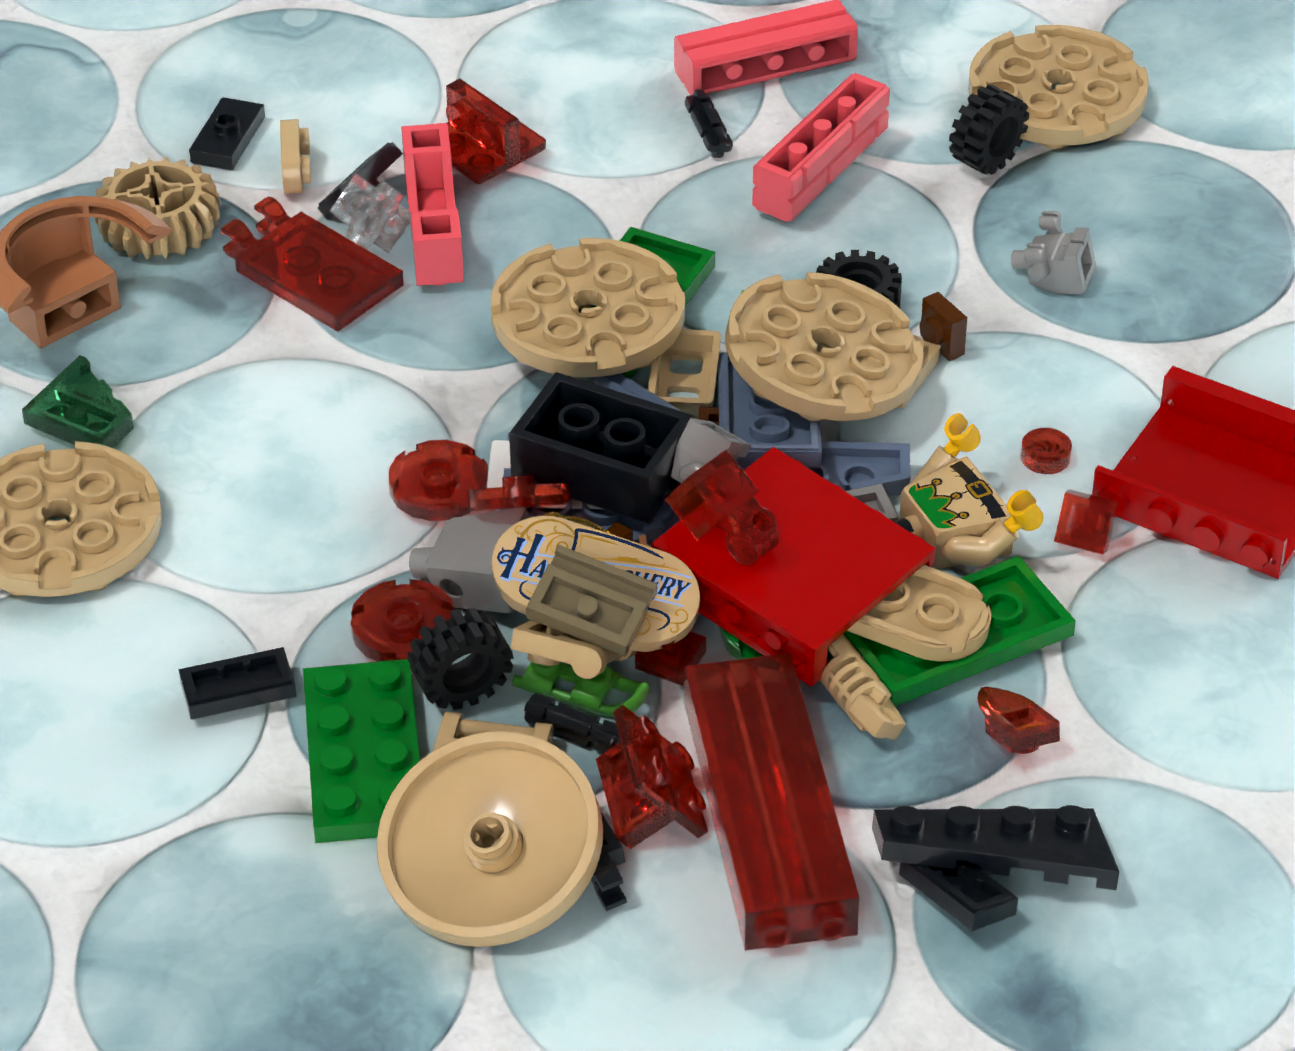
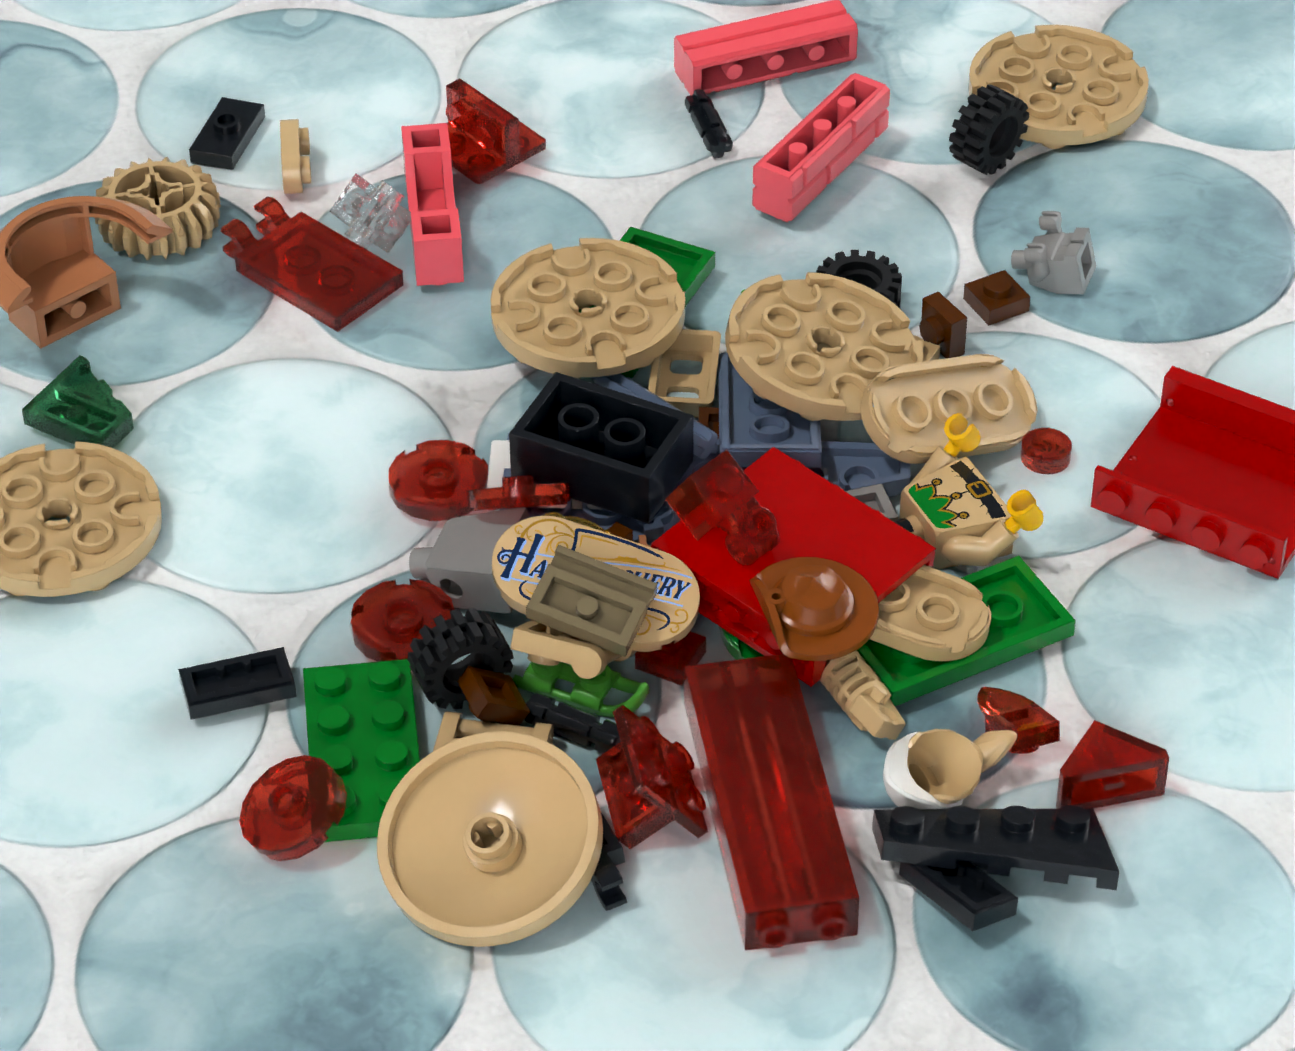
black plate [318,141,403,220] -> none
light grey piece [671,418,752,509] -> none
clear red tile [1054,489,1119,555] -> none
none -> clear red plate [239,755,347,861]
none -> reddish brown plate [457,666,530,726]
none -> dark orange hat [749,557,879,661]
none -> tan tile [860,354,1037,464]
none -> tan hair [883,729,1017,809]
none -> reddish brown plate [963,270,1030,326]
none -> clear red slope [1056,720,1170,809]

